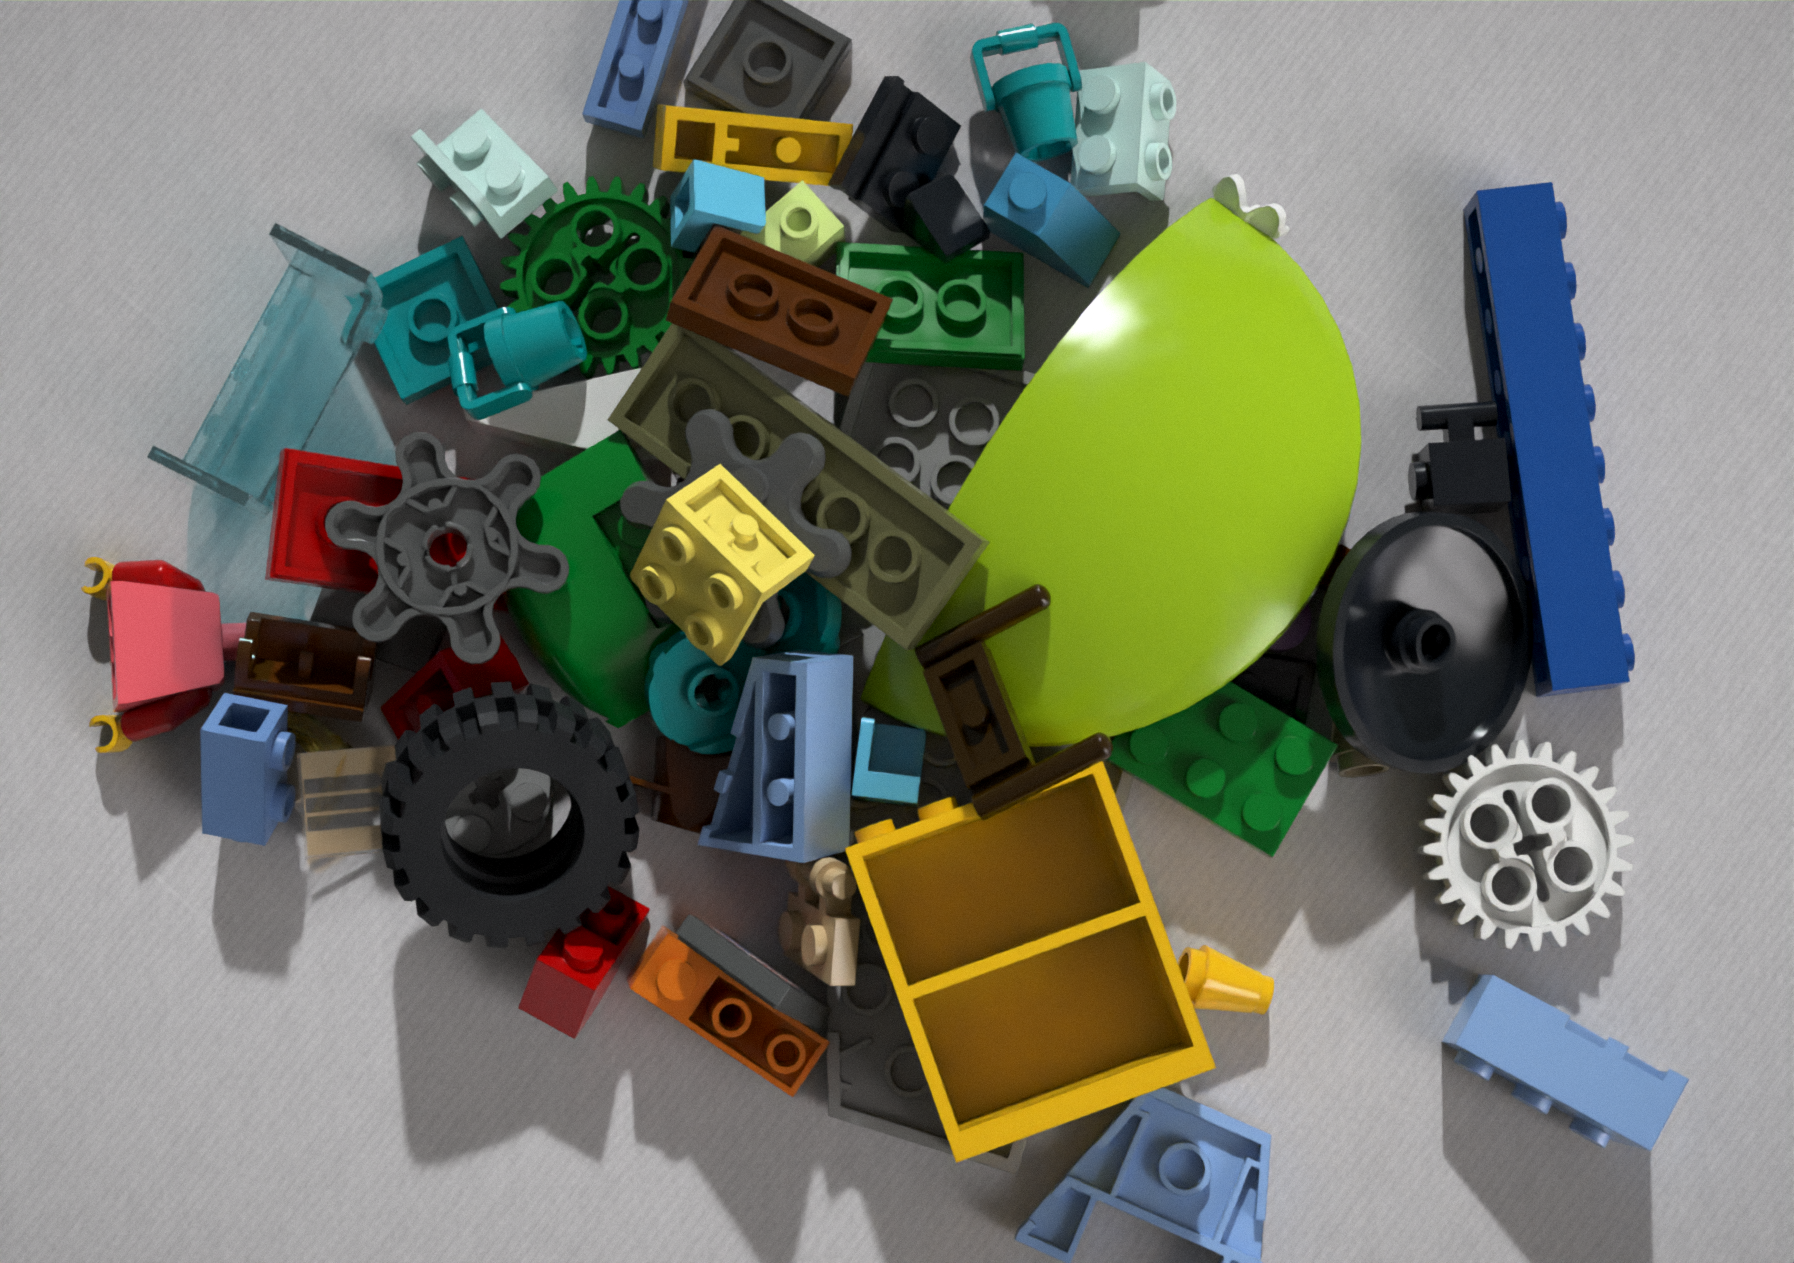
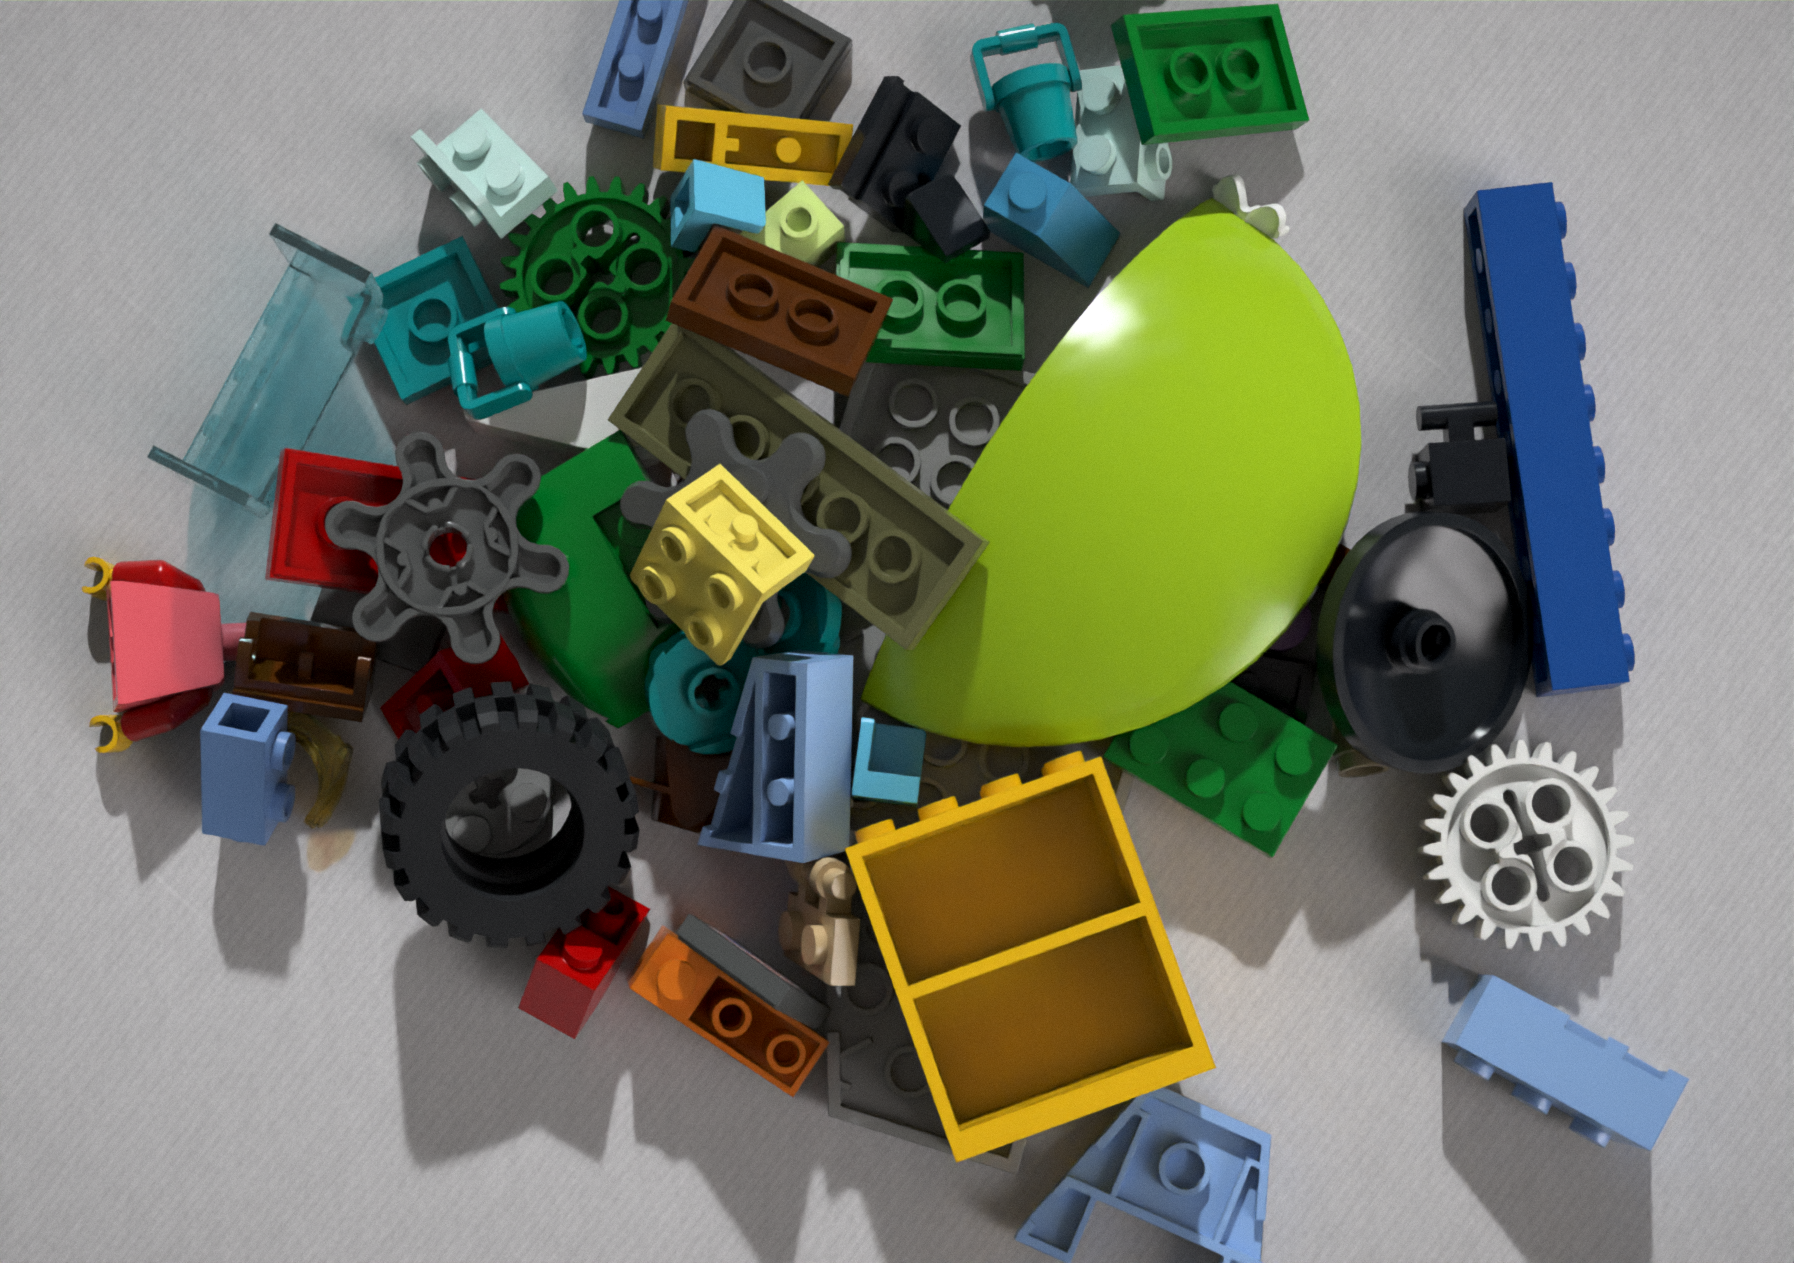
clear piece [294,745,396,860] -> none
dark brown plate [915,584,1113,821] -> none
yellow cone [1177,945,1274,1015] -> none
none -> green plate [1110,4,1310,145]

